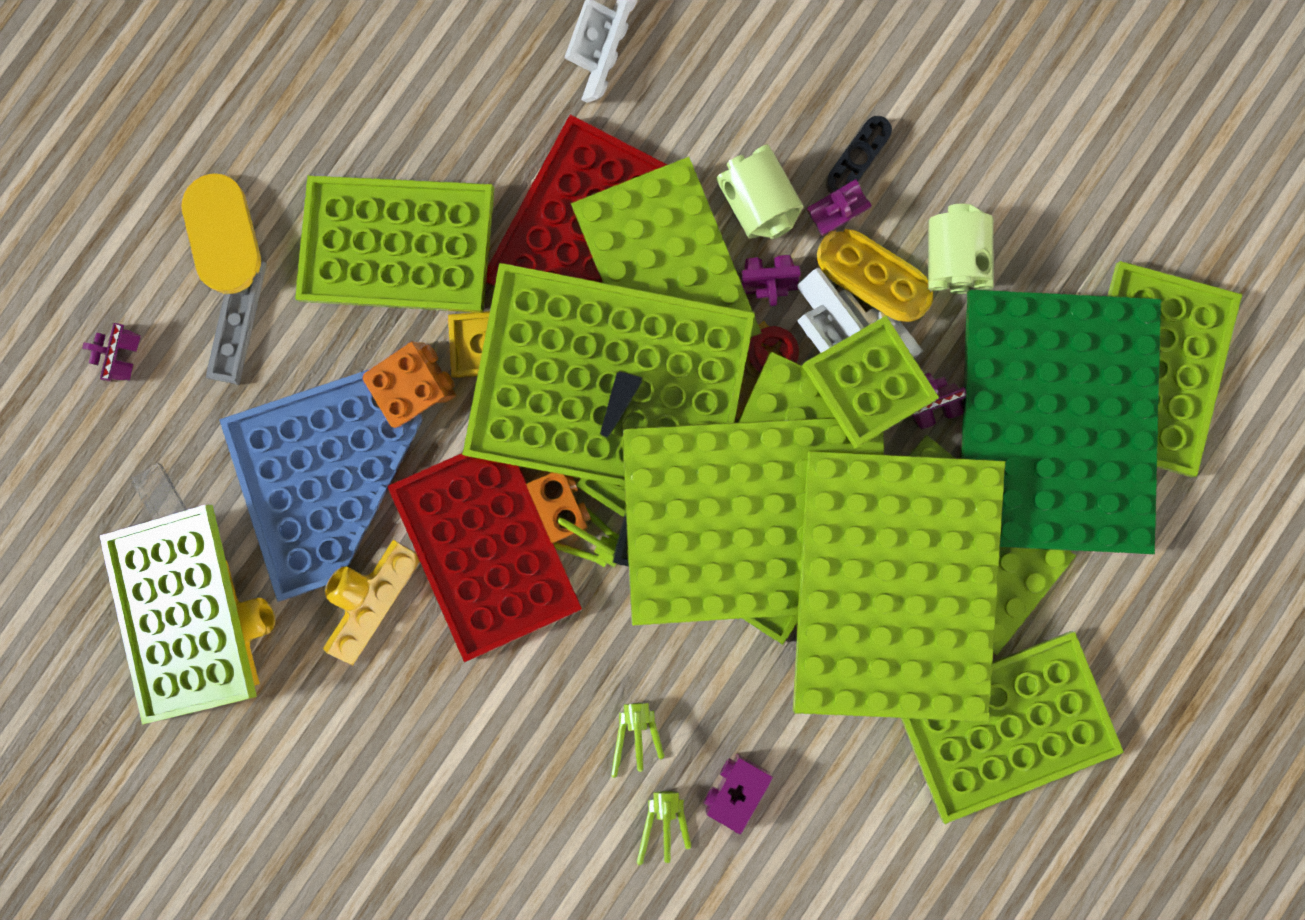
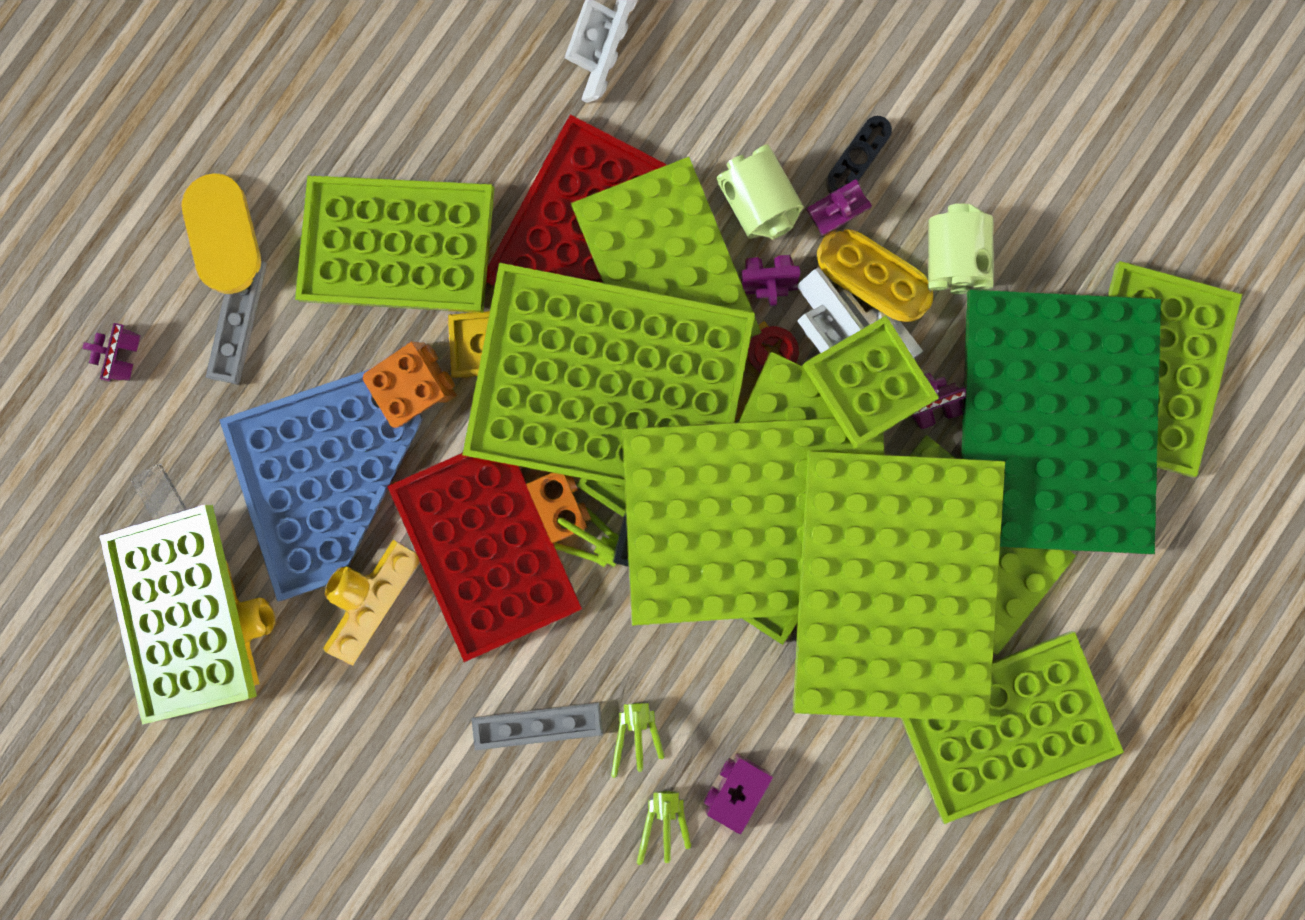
black slope [600,371,643,438] -> none
none -> light grey tile [471,702,603,751]

